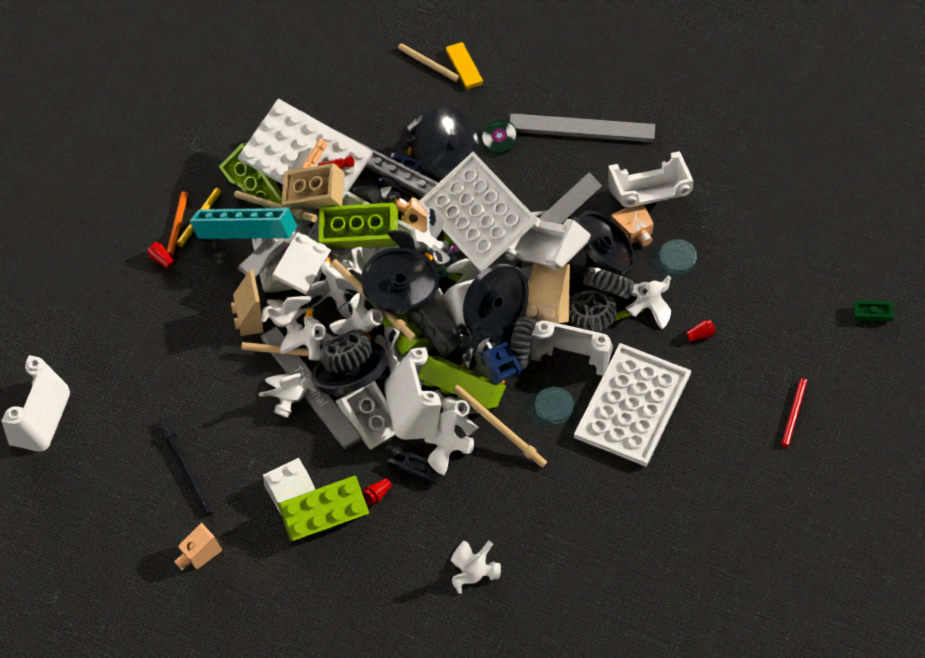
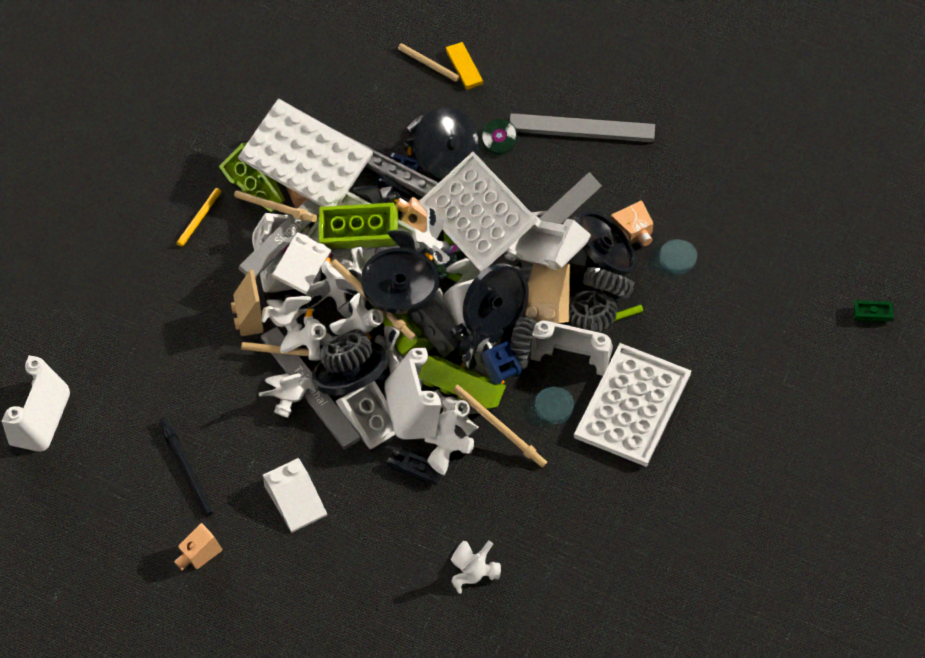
red cone [147,242,174,269] -> none
orange bar [167,191,188,256] -> none
teal brick [190,208,297,239] -> none
lime brick [277,475,369,541] -> none
tan slope [281,163,344,209] -> none
light nougat axle [302,139,327,168] -> none
red axle [318,156,355,169] -> none
red cone [362,478,392,505] -> none
white windscreen [608,151,693,207] -> none
white animal [625,276,671,329] -> none
red cone [686,319,716,342] -> none
bar [781,379,807,447] -> none

